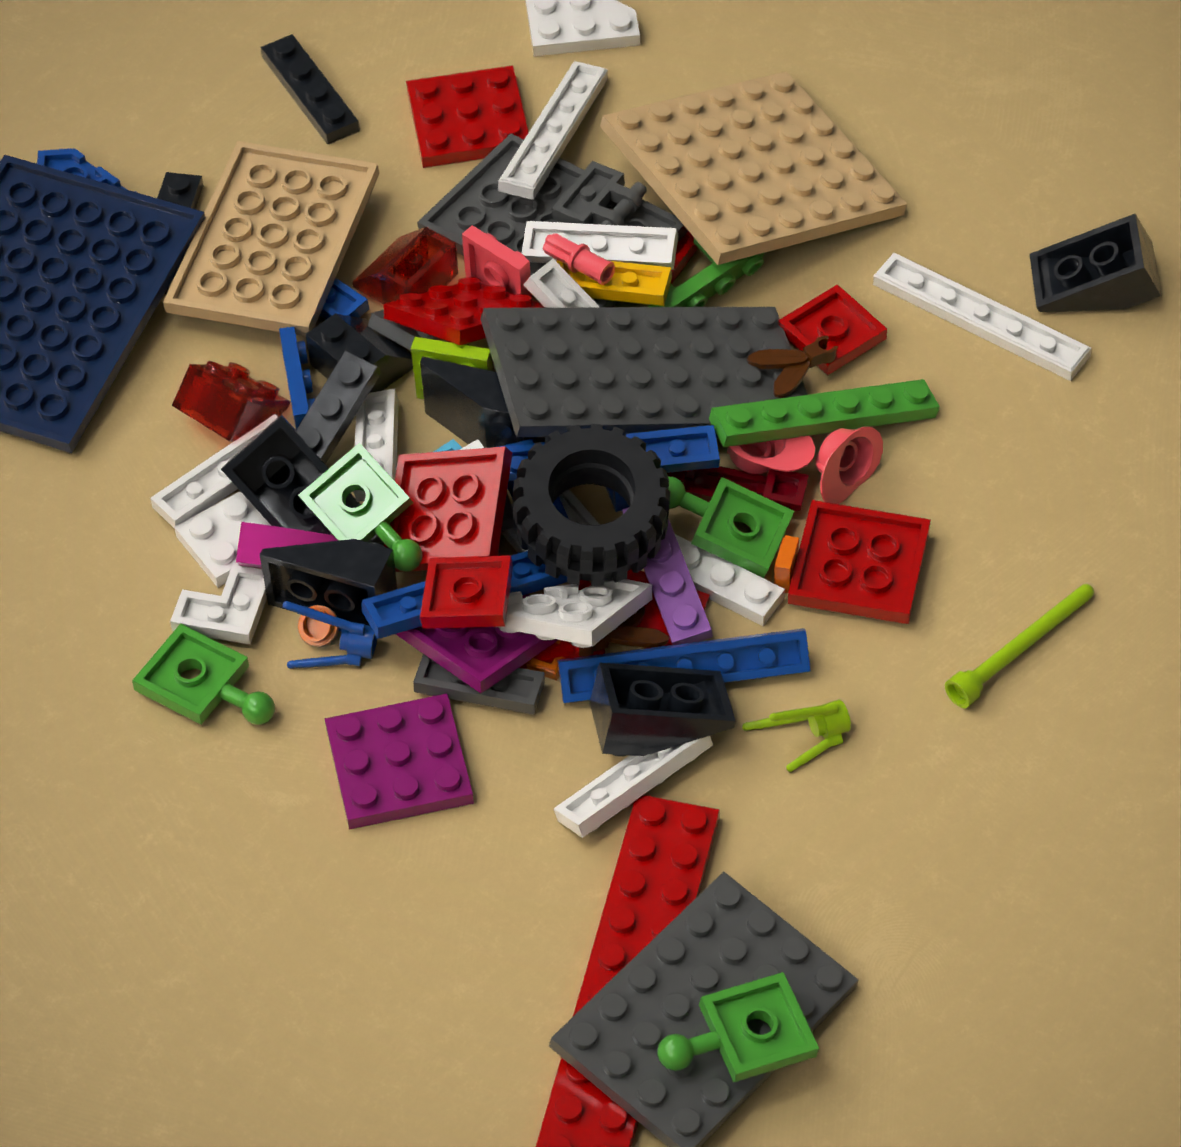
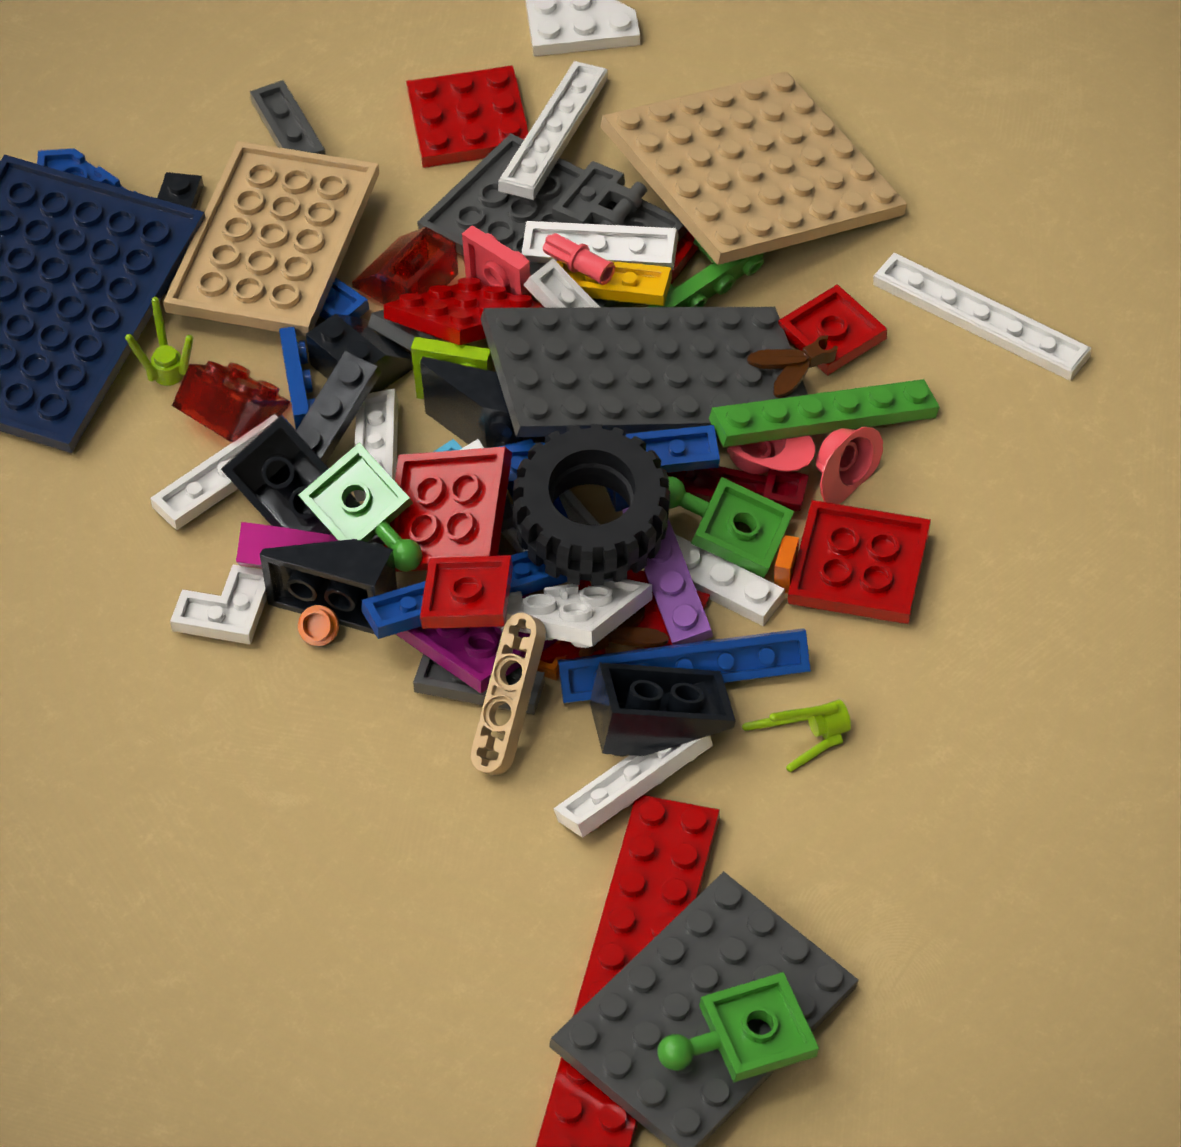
bright green plate [132,623,275,725] -> none
white plate [174,491,271,588] -> none
black plate [261,34,360,145] -> none
blue plant [283,601,377,669] -> none
magenta plate [325,693,474,830] -> none
lime piece [944,584,1094,708] -> none
black slope [1029,214,1161,312] -> none
none -> lime plant [125,297,193,386]
none -> dark grey plate [250,80,326,155]
none -> tan beam [471,613,546,775]

